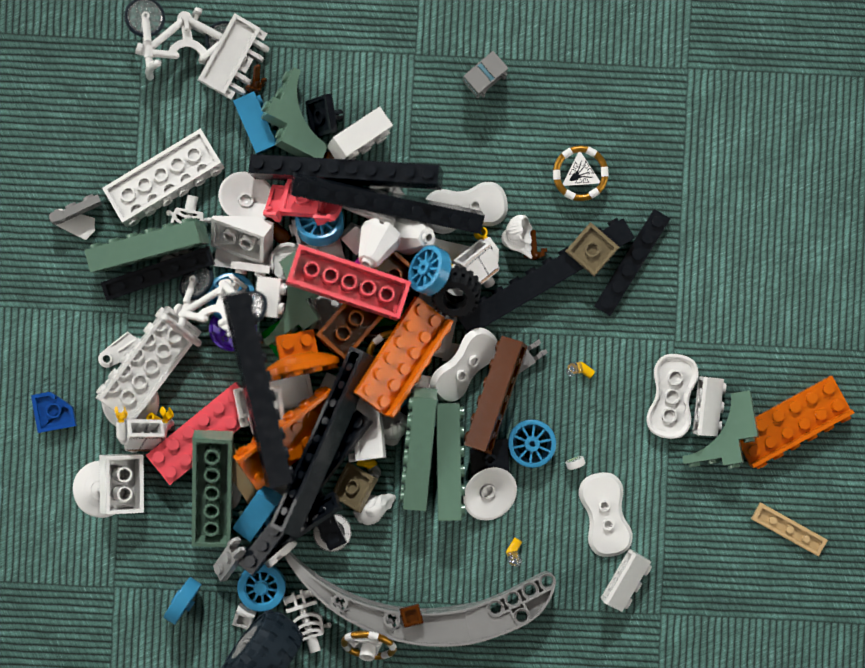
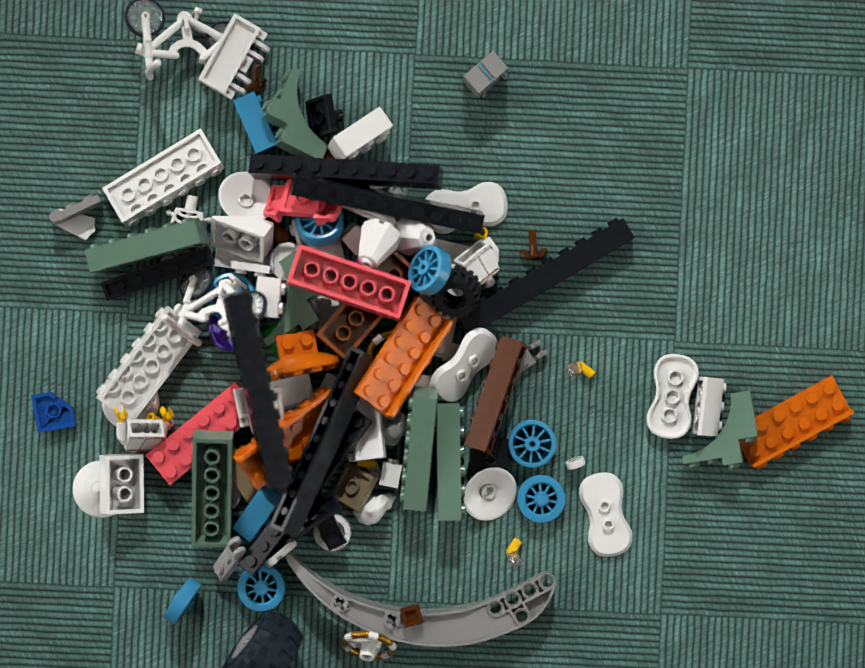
white piece [98,332,137,368] -> none
white slope [232,603,257,630] -> none
white torso [283,589,332,653] -> none
white hair [501,215,533,259] -> none
piece [553,145,609,201] -> none
dark tan tile [565,222,620,276] -> none
black plate [594,209,670,316] -> none
white slope [601,548,652,612] -> none
tan tile [751,502,828,557] -> none
none -> white brick [379,458,402,488]
none -> dark azure wheel [517,474,565,523]

